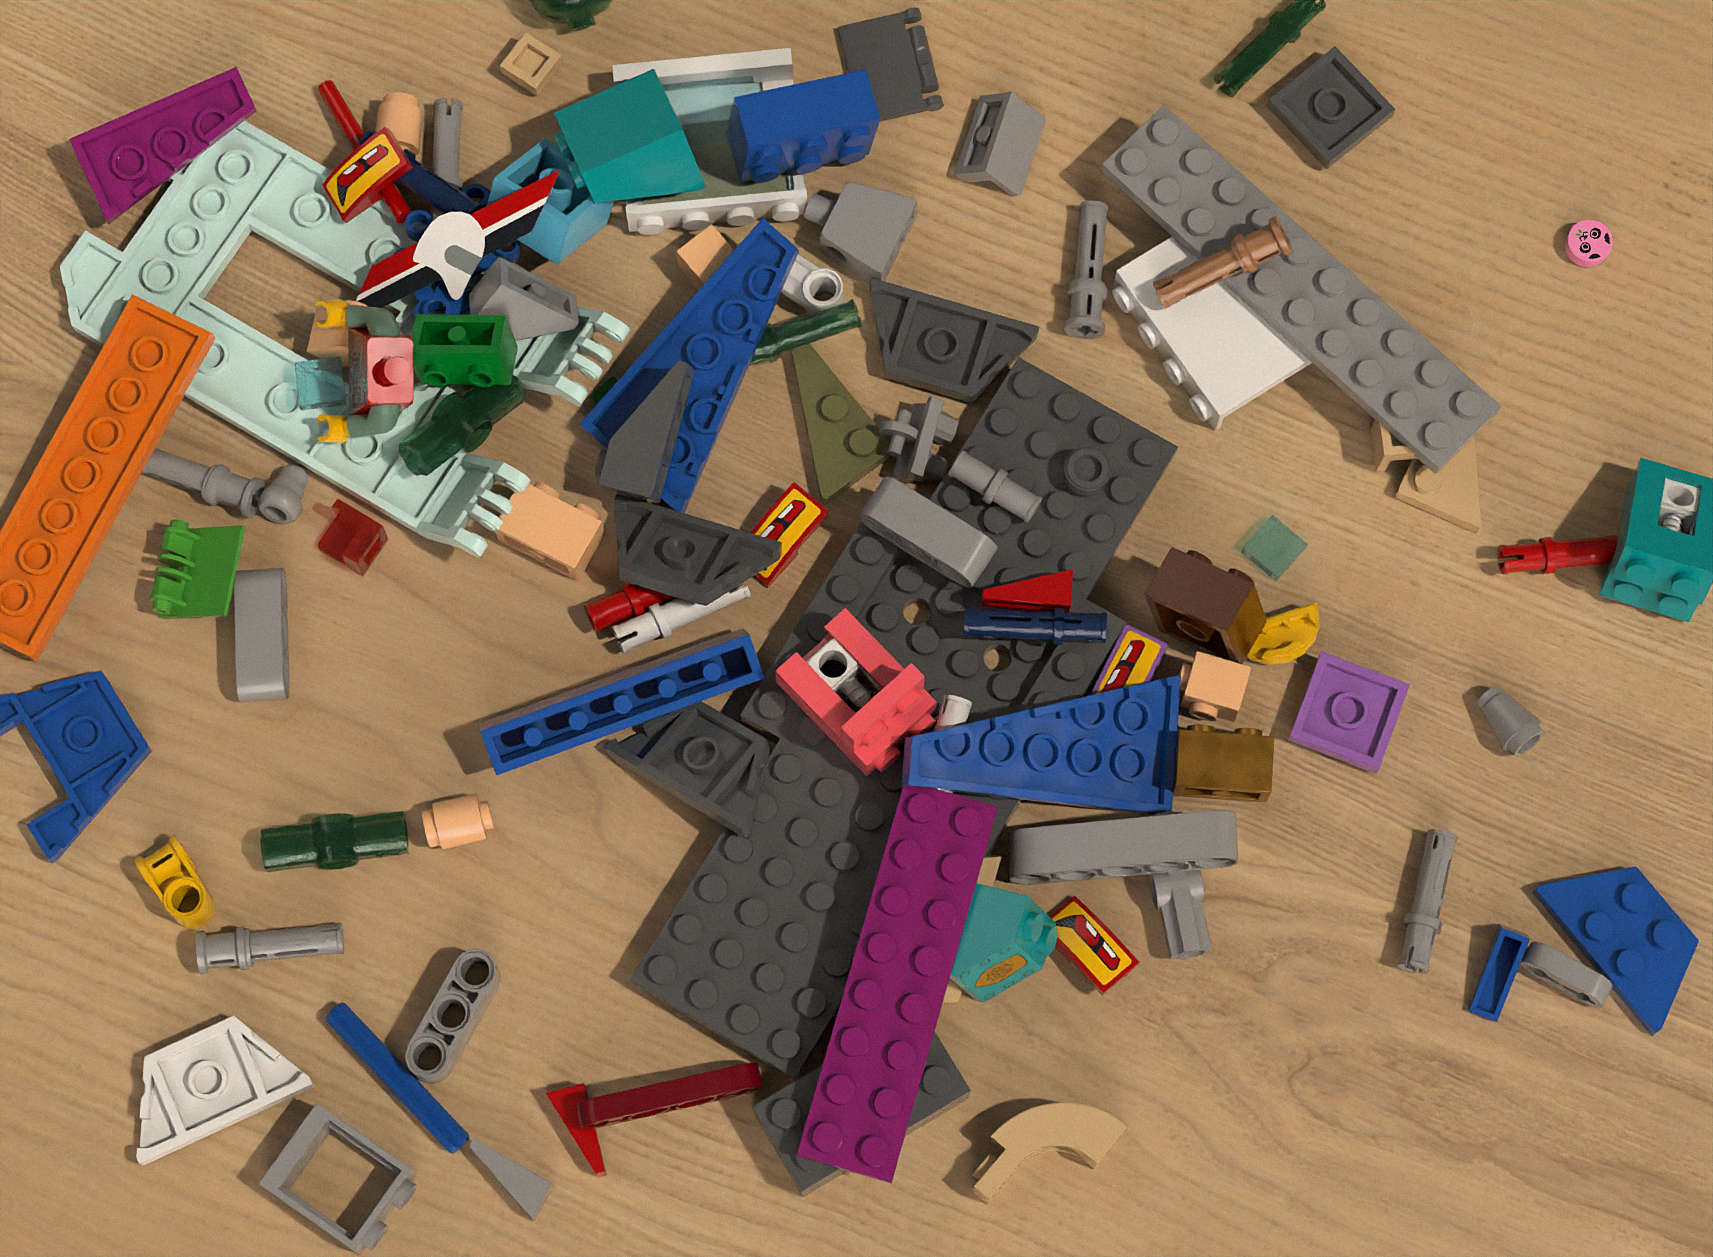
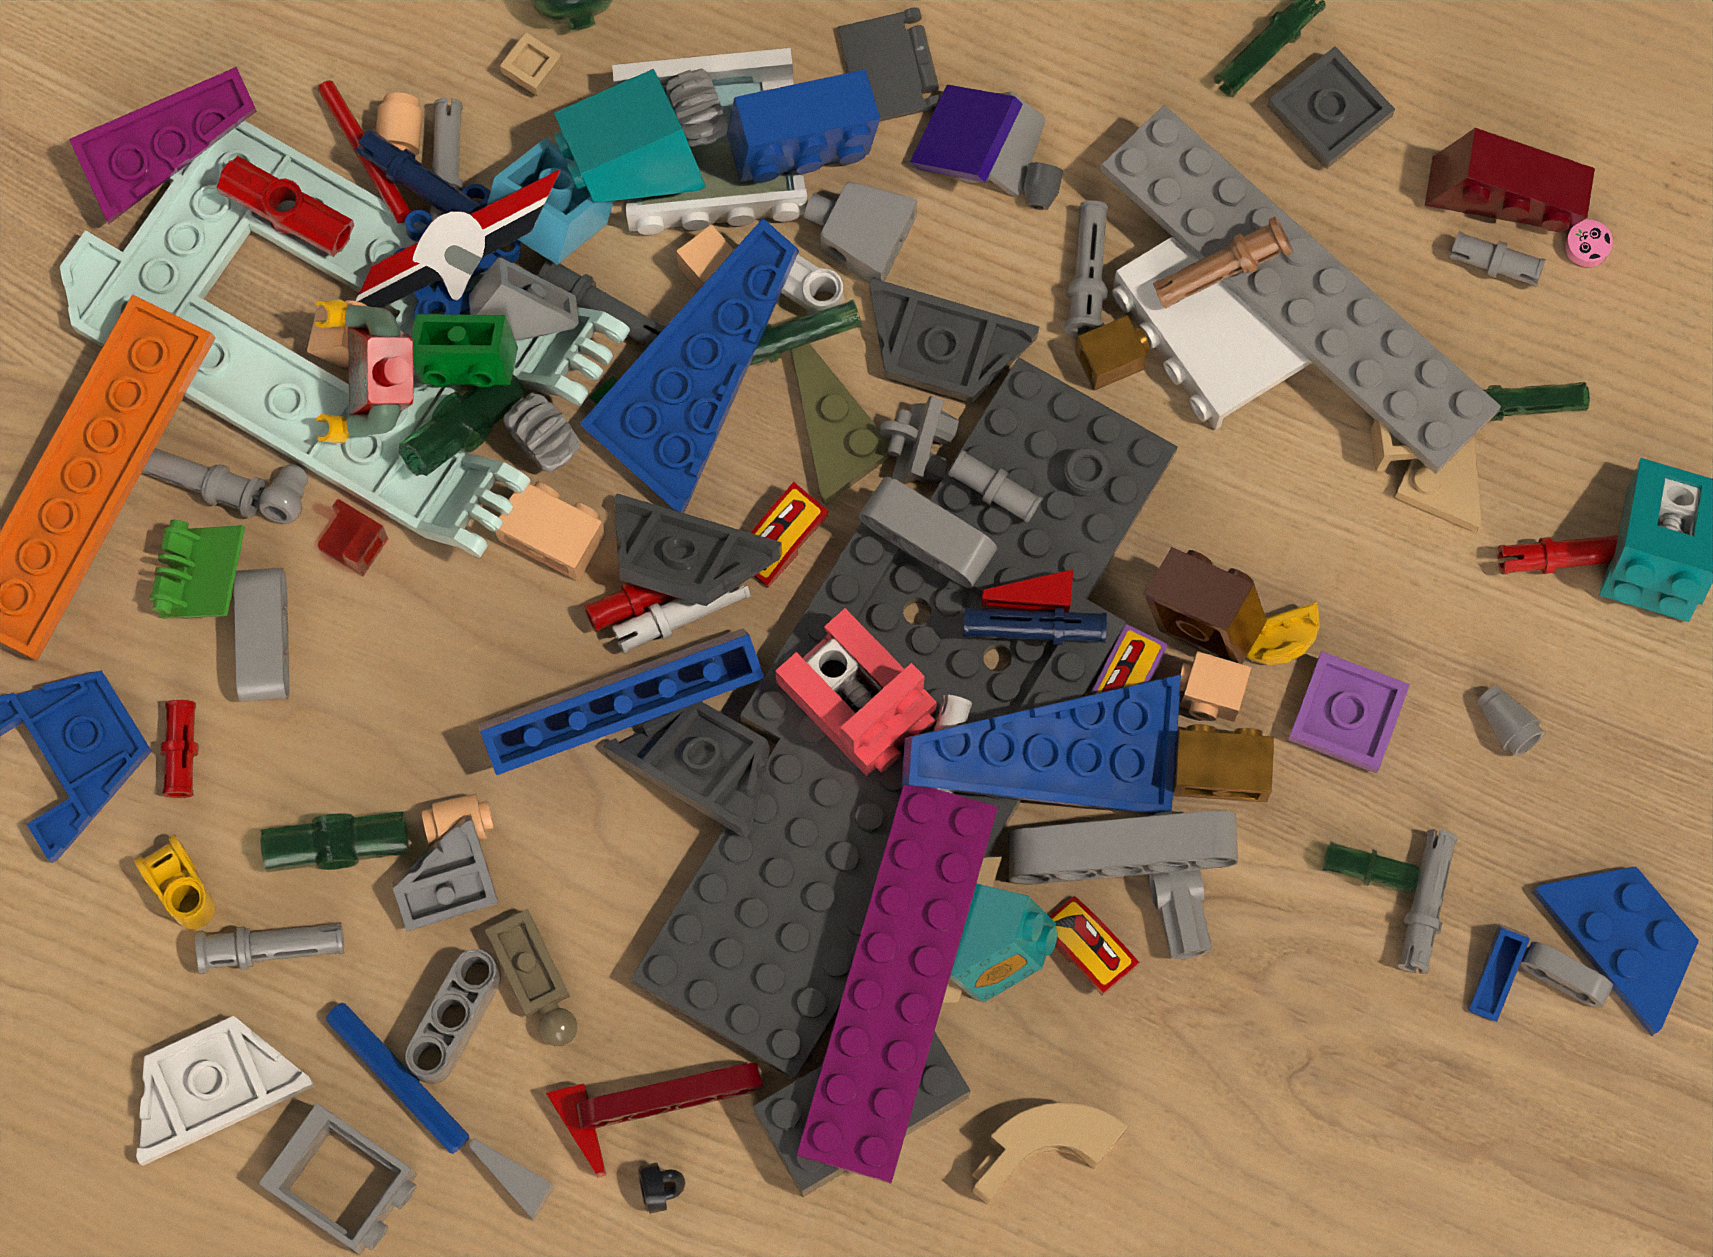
clear light blue tile [294,357,347,411] -> none
slope [322,127,414,223] -> none
dark grey slope [595,361,695,503] -> none
clear light blue tile [1241,515,1308,581] -> none
none -> red pin [160,700,199,798]
none -> red piece [216,156,355,257]
none -> wing [392,814,498,932]
none -> dark tan plate [485,909,577,1046]
none -> light grey gear [504,393,580,472]
none -> dark grey pin [537,259,666,348]
none -> black tile [638,1162,686,1214]
none -> light grey gear [666,68,728,147]
none -> dark purple tile [910,84,1023,183]
none -> dark grey hose [1024,162,1063,210]
none -> pearl gold brick [1075,315,1150,391]
none -> clear green axle [1322,841,1419,893]
none -> dark red wedge [1425,128,1595,232]
none -> light grey pin [1449,231,1546,287]
none -> clear green pin [1484,382,1590,421]

